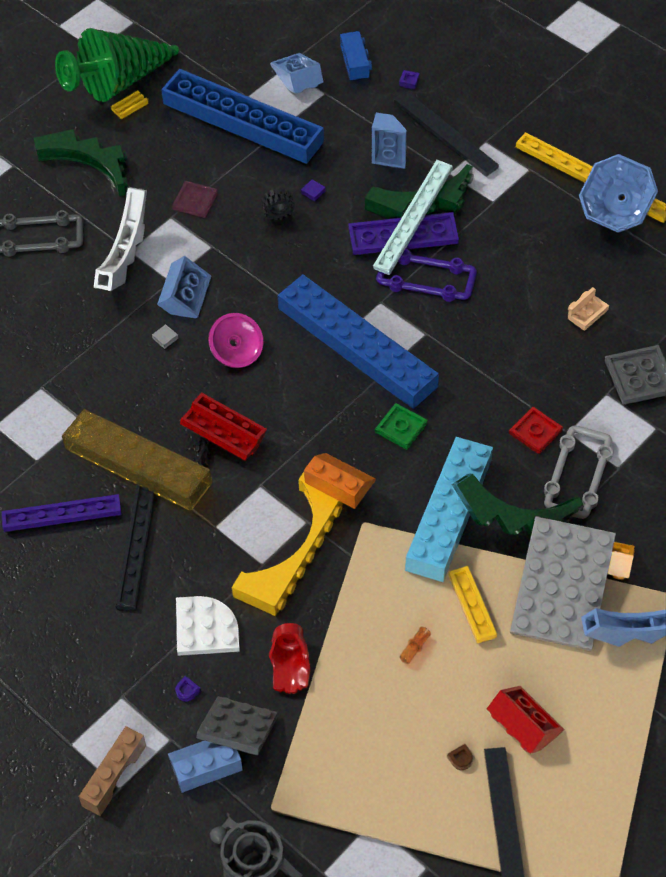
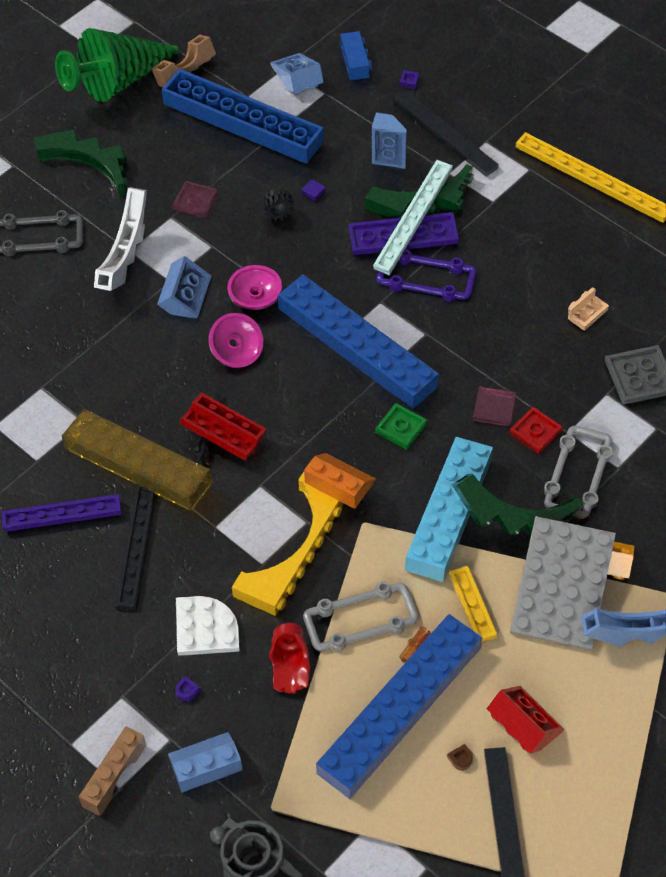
yellow tile [111,91,148,119] -> none
light grey tile [152,325,178,349] -> none
dark grey plate [196,696,278,755] -> none
medium blue rock [579,154,658,232] -> none
none -> medium nougat arch [152,35,216,87]
none -> dark pink dish [228,265,282,310]
none -> light grey bar [303,582,419,652]
none -> blue brick [316,614,482,799]
none -> clear pink tile [473,386,516,426]

